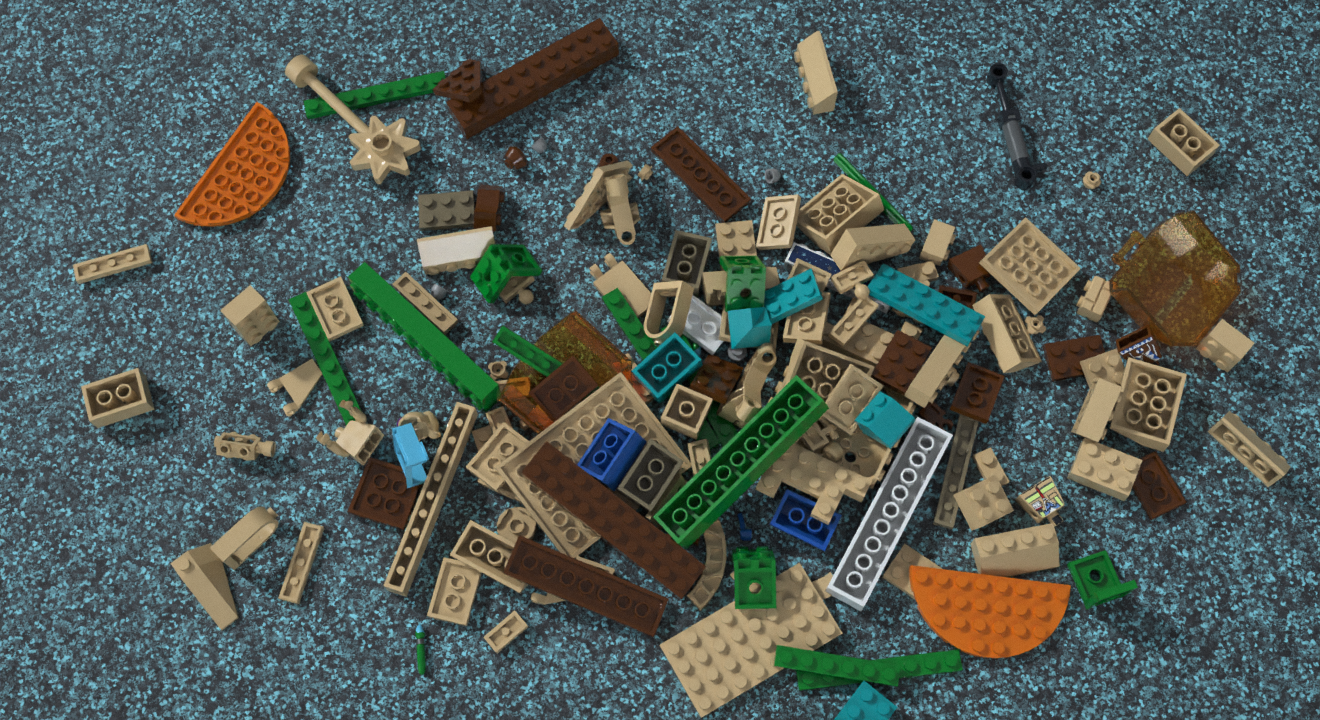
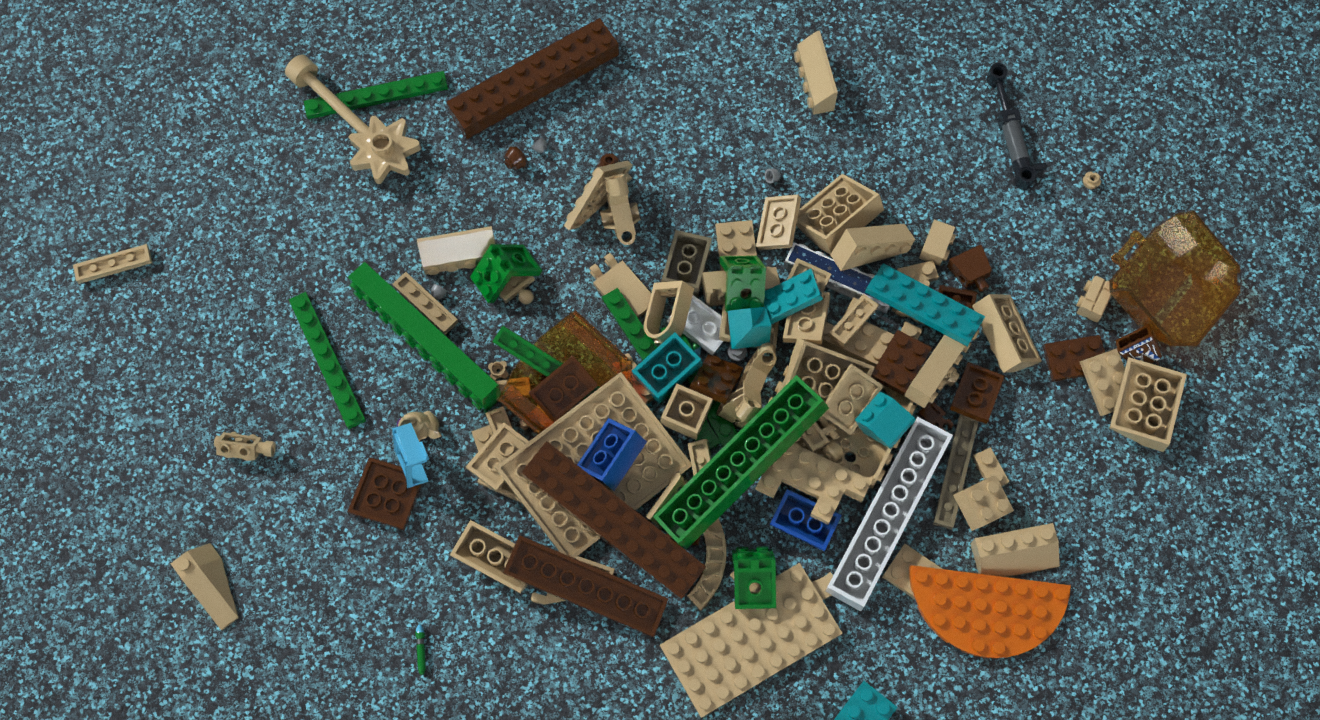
tan brick [81,368,155,428] -> none
orange plate [174,102,290,227] -> none
tan window [210,506,279,570] -> none
tan brick [220,285,280,346] -> none
tan flag [267,359,323,417] -> none
tan tile [278,522,324,604] -> none
tan plate [306,277,364,342] -> none
tan torso [316,400,384,466] -> none
tan brick [384,402,478,597] -> none
dark tan plate [418,190,475,231] -> none
tan plate [427,557,482,626] -> none
reddish brown plate [433,59,483,103] -> none
reddish brown brick [474,184,506,231] -> none
tan plate [483,610,528,654] -> none
tan tile [497,507,537,543] -> none
dark tan brick [615,439,684,512] -> none
tan plate [637,164,653,181] -> none
reddish brown plate [651,126,751,223] -> none
blue hand [737,513,752,541] -> none
green plate [774,645,901,687] -> none
green plate [796,649,963,691] -> none
tan plate [831,260,874,299] -> none
green axle [834,153,913,232] -> none
tan plate [979,217,1081,315] -> none
torso [1015,476,1065,527] -> none
tan plate [1025,315,1046,334] -> none
tan brick [1067,437,1142,501] -> none
green bracket [1067,550,1138,610] -> none
tan brick [1071,378,1123,442] -> none
reddish brown tile [1132,451,1187,520] -> none
tan brick [1148,108,1220,176] -> none
tan brick [1196,319,1254,373] -> none
tan slope [1208,411,1291,487] -> none

